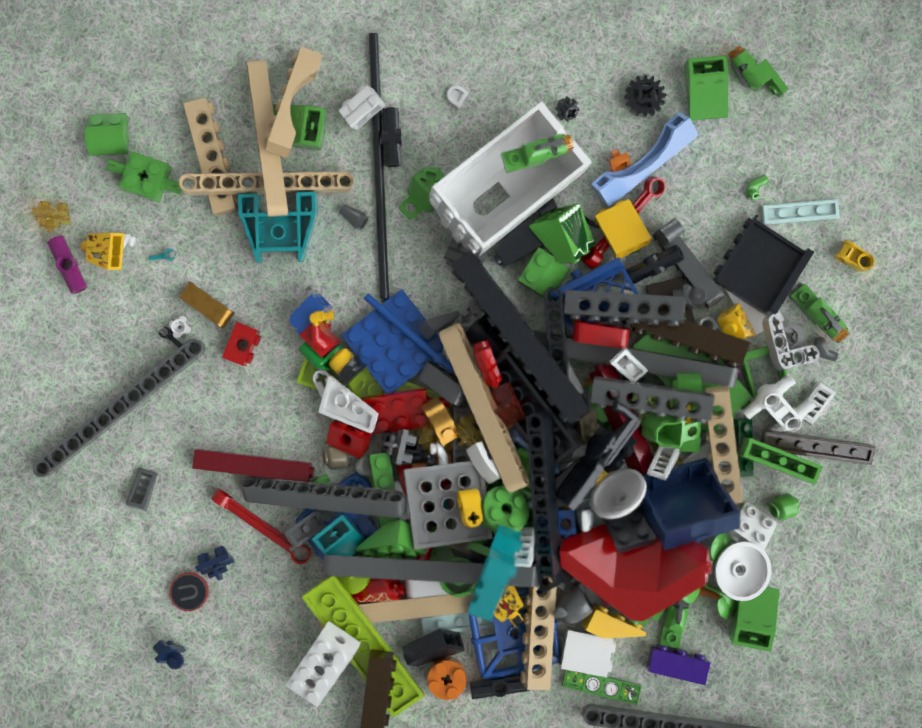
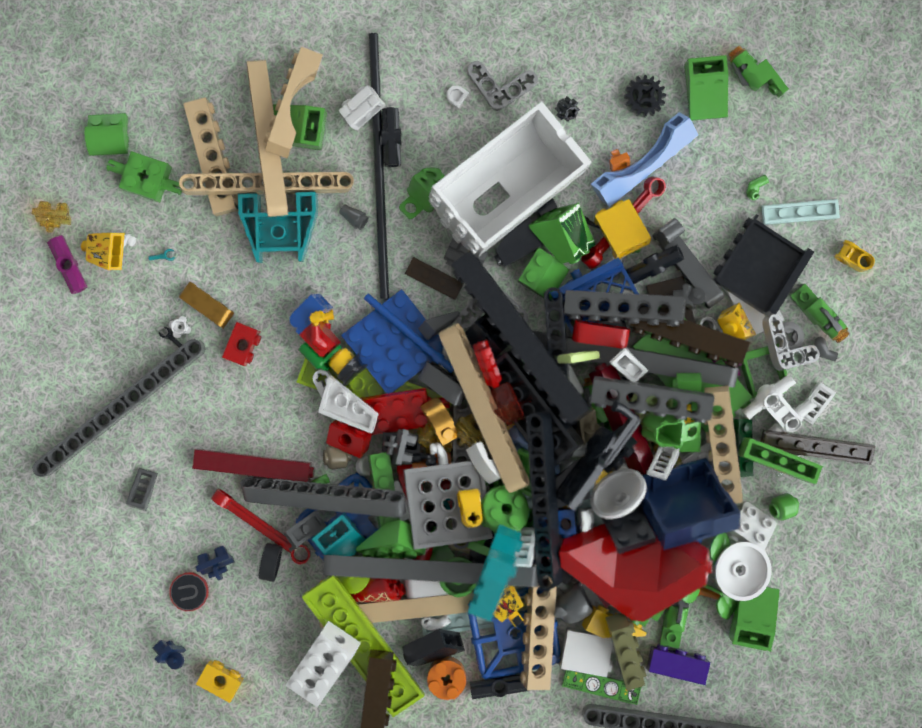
bright green plate [501,133,574,173] -> none
none -> yellow brick [196,660,244,703]
none -> black tyre [258,543,282,582]
none -> dark brown tile [405,257,464,300]
none -> white arm [421,615,451,631]
none -> light grey beam [468,61,538,111]
none -> yellowish green tile [557,351,600,363]
none -> olive brick [605,613,647,691]

